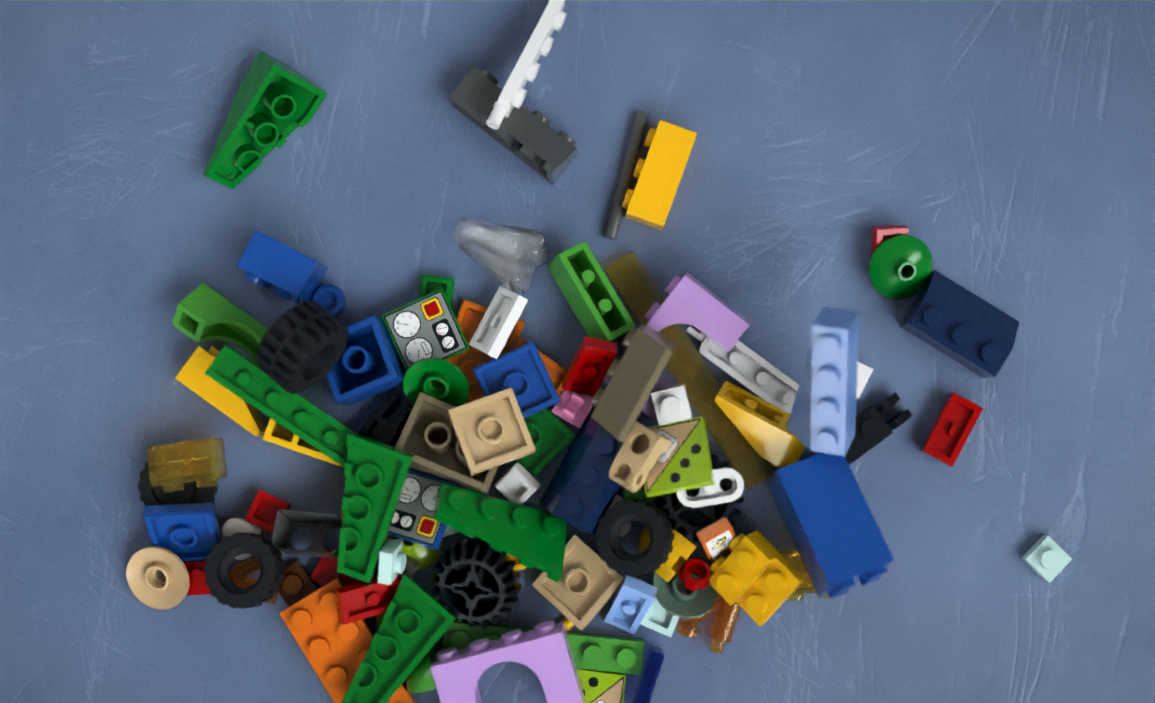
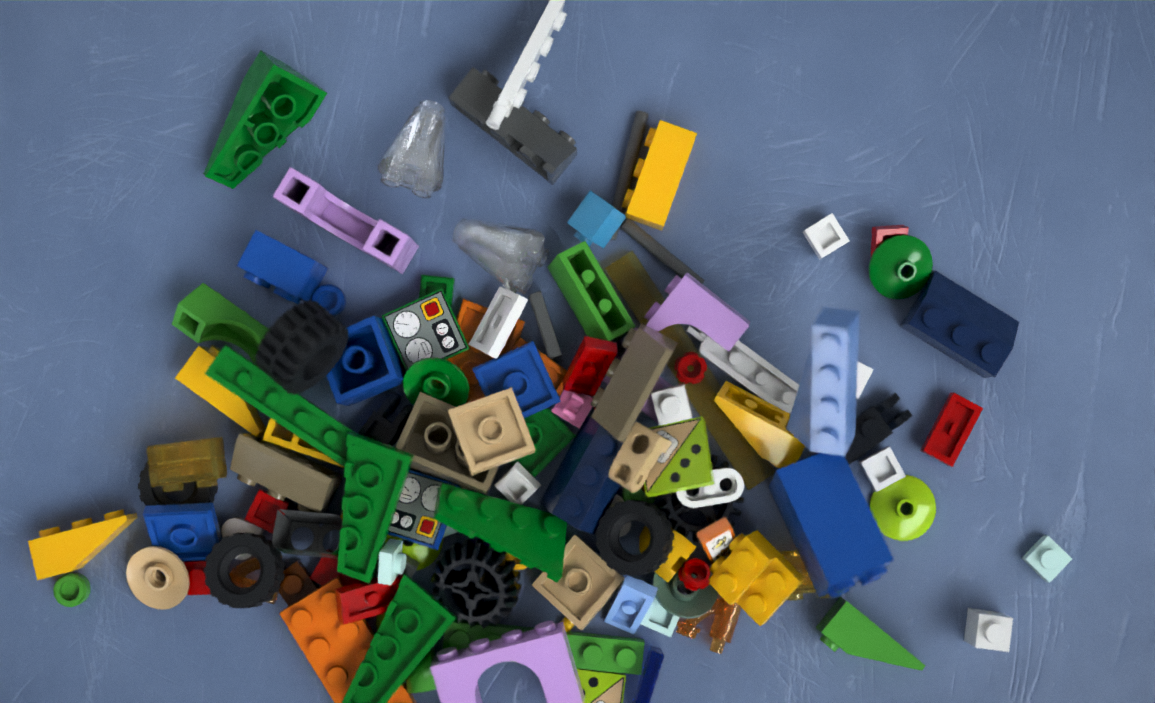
none -> yellow slope [28,509,138,580]
none -> bright green tile [53,572,91,607]
none -> dark tan slope [230,433,343,513]
none -> lavender arch [273,167,419,275]
none -> clear cone [378,100,446,198]
none -> dark grey tile [529,291,562,359]
none -> dark azure brick [567,190,627,249]
none -> dark grey bar [621,218,705,284]
none -> red plate [674,352,707,384]
none -> white plate [803,213,849,260]
none -> bright green slope [816,597,926,671]
none -> white plate [858,447,906,492]
none -> lime dish [869,475,936,541]
none -> white brick [964,608,1013,652]

